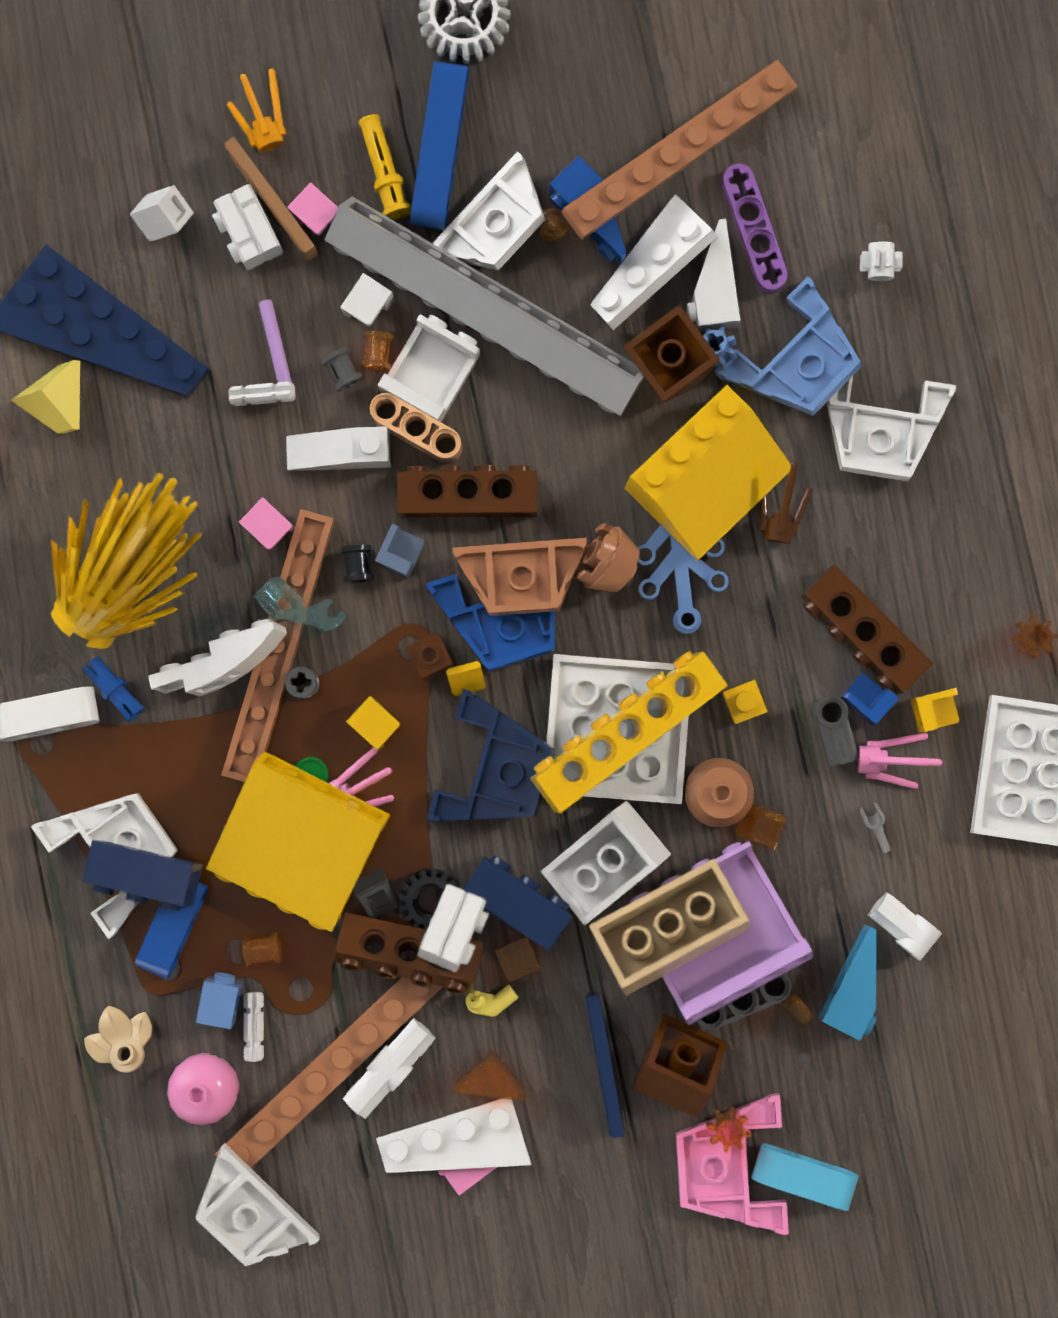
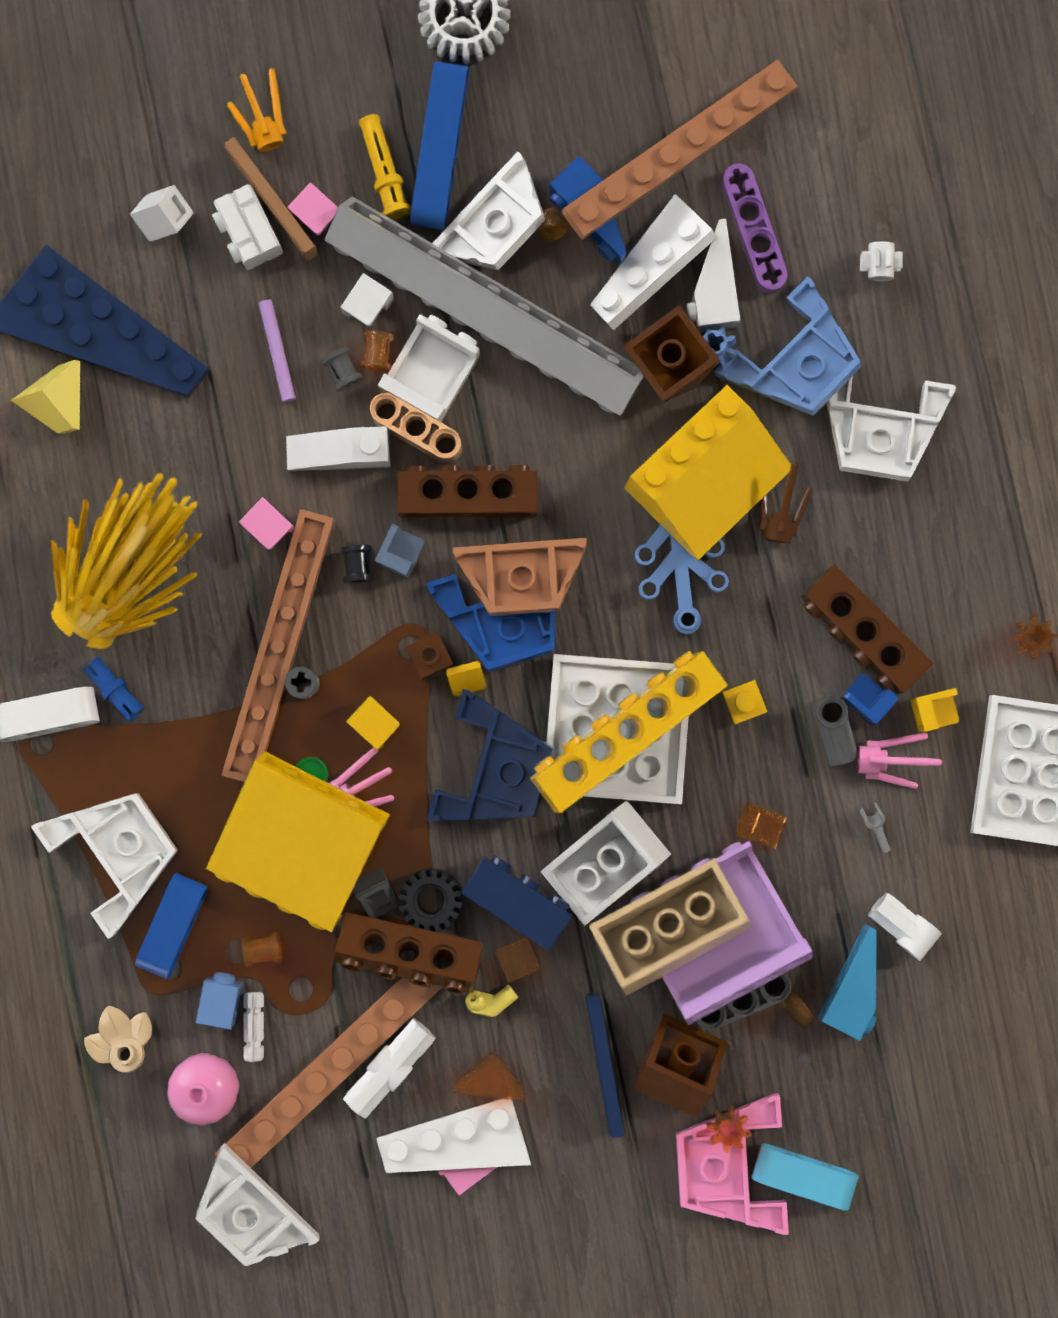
dark blue brick [82,840,203,911] -> none
white slope [148,619,287,697] -> none
white axle [228,381,295,406] -> none
clear light blue piece [253,576,347,632] -> none
white brick [417,885,489,972] -> none
nougat cone [575,523,640,592] -> none
nougat cone [685,758,754,828] -> none

